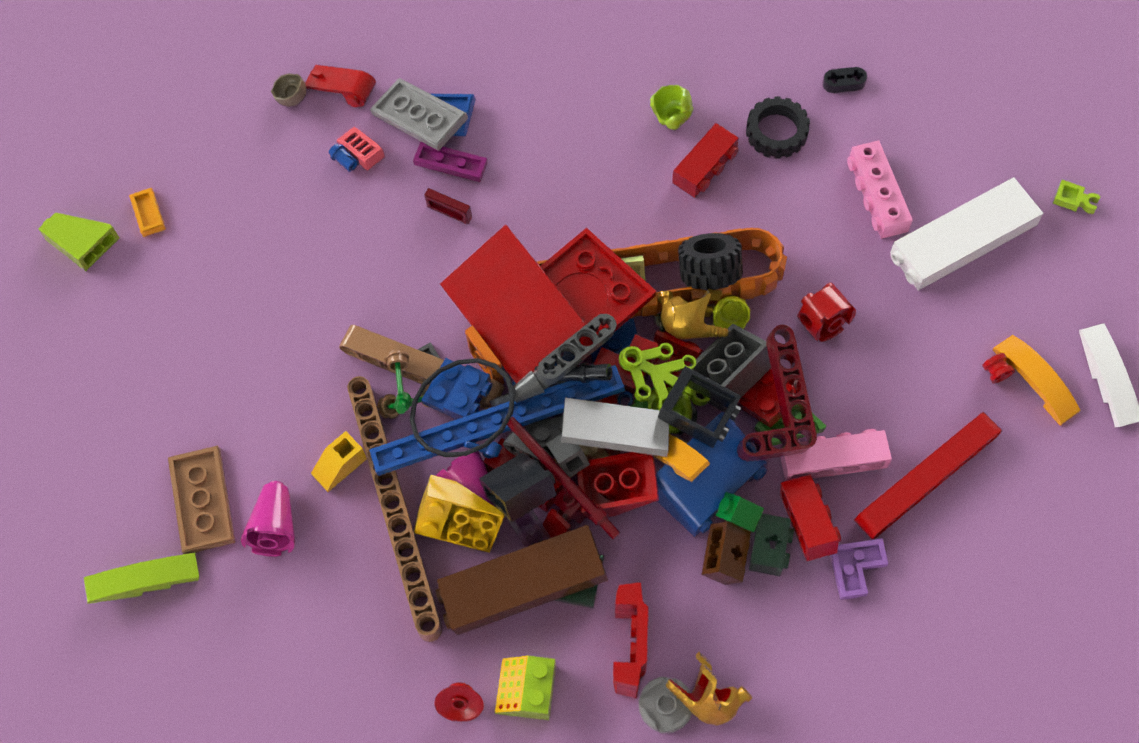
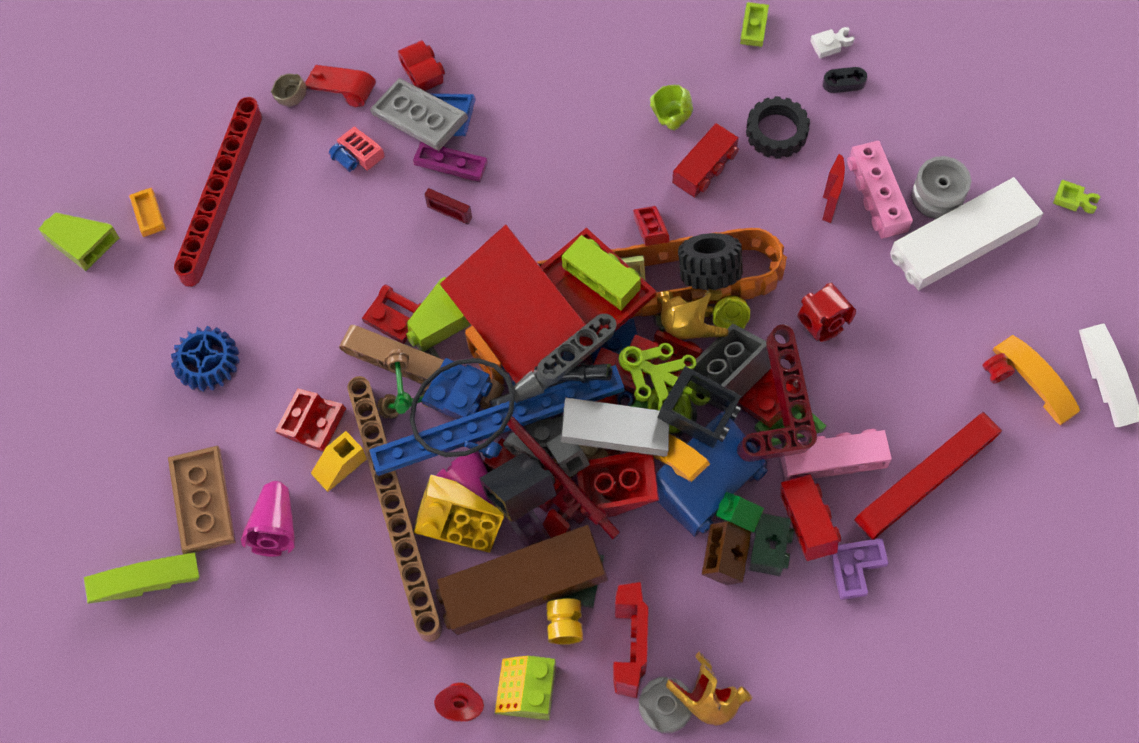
none -> blue gear [171,326,240,392]
none -> red beam [174,97,262,287]
none -> red slope [275,388,347,452]
none -> red plate [362,284,421,344]
none -> red brick [398,40,445,91]
none -> lime slope [406,277,471,352]
none -> yellow wheel [546,598,583,645]
none -> lime brick [562,235,641,310]
none -> red tile [633,206,670,246]
none -> lime plate [740,2,769,47]
none -> white plate [810,27,854,59]
none -> red slope [822,154,845,223]
none -> light grey wheel [911,156,971,219]

